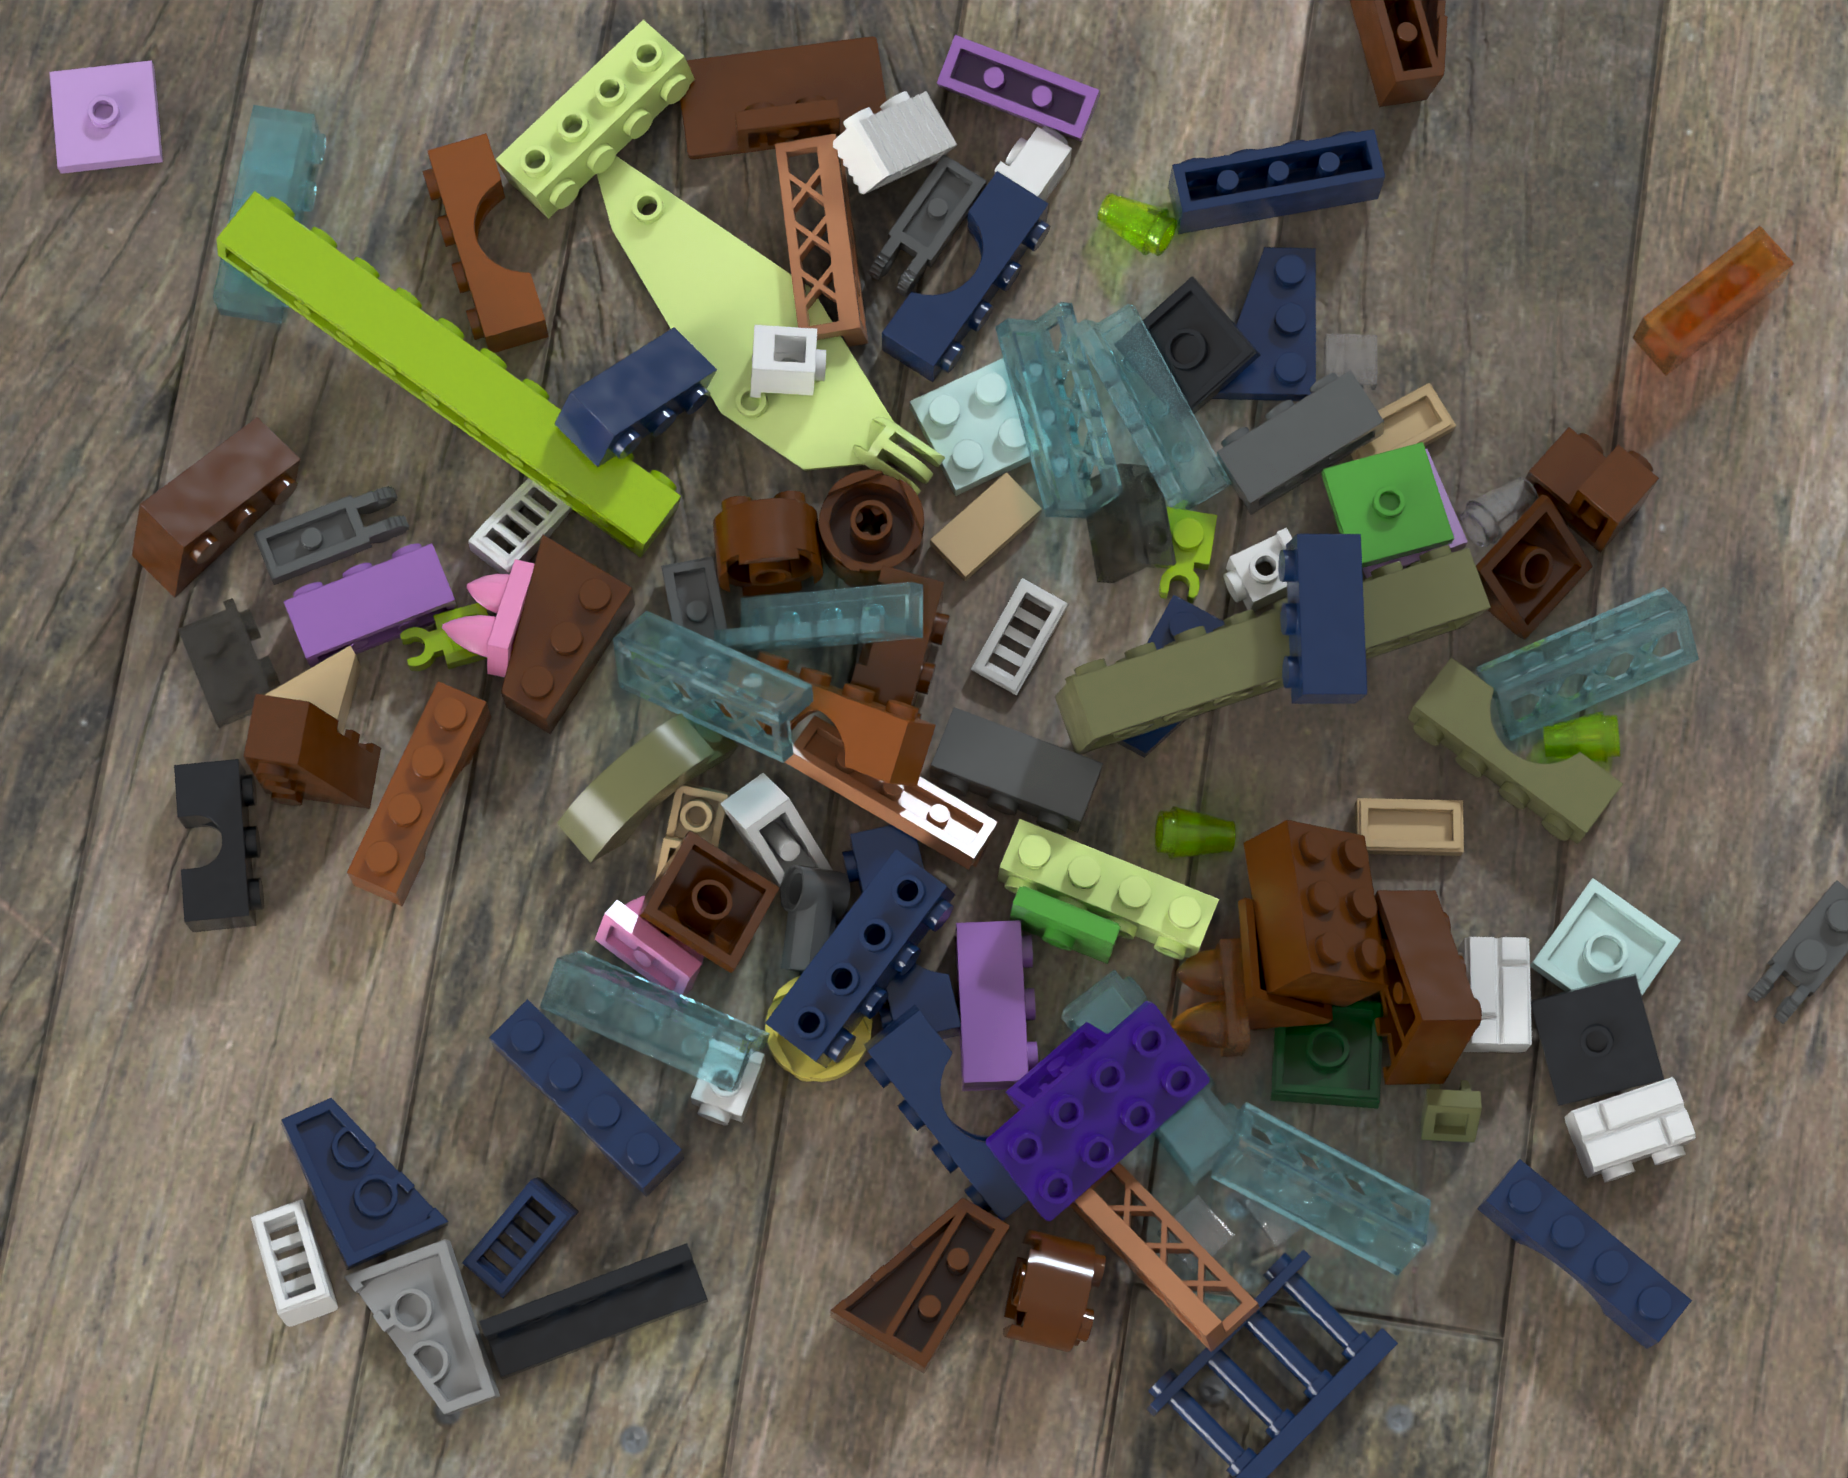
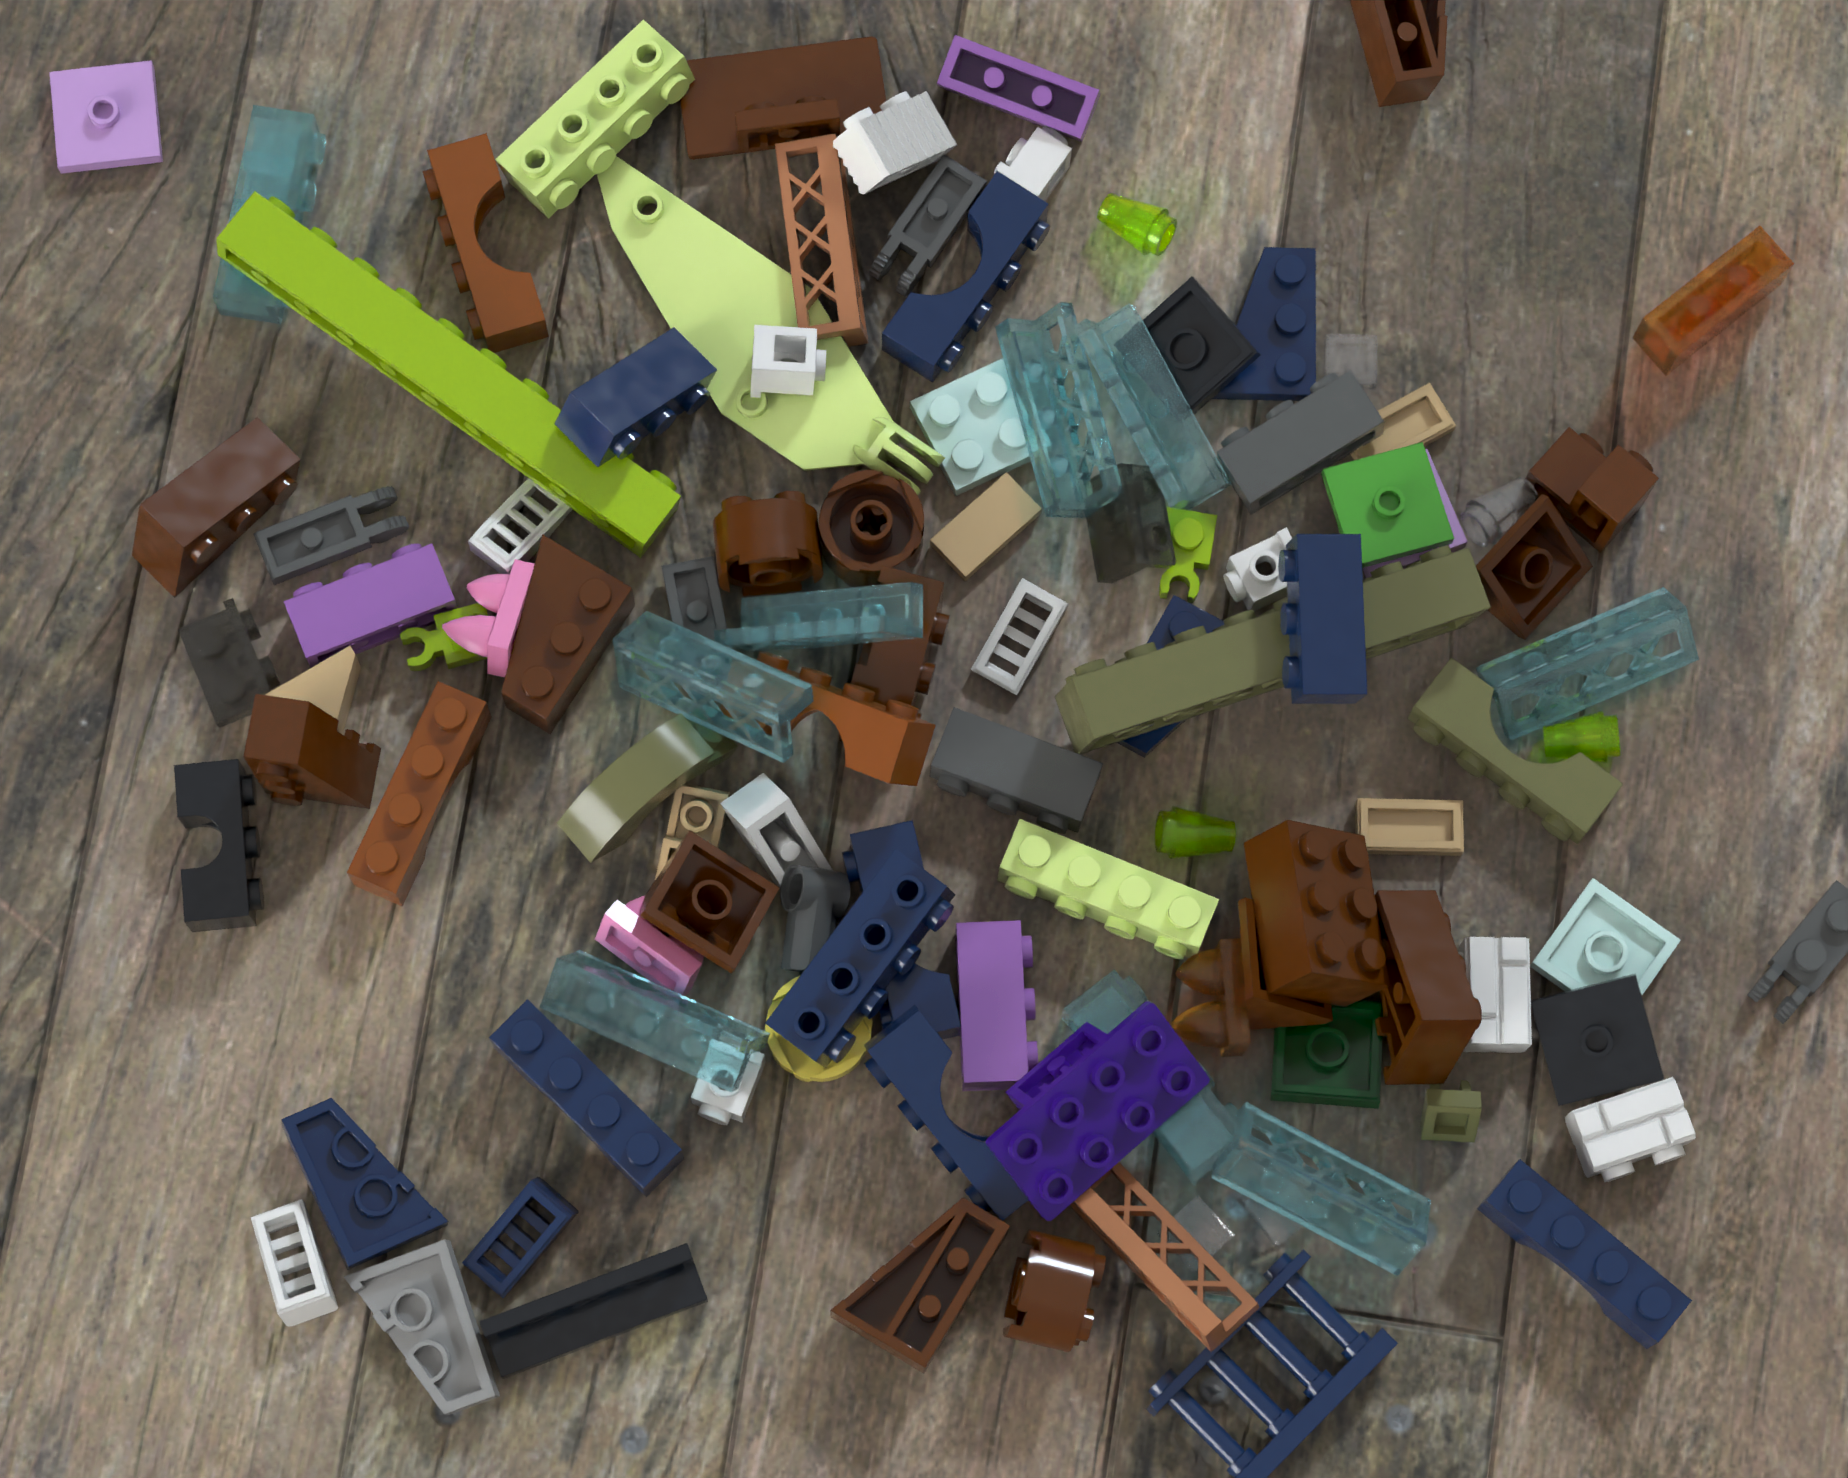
nougat fence [785,715,998,870] -> none
bright green plate [1010,886,1121,964] -> none
dark blue brick [1168,129,1385,234] -> none

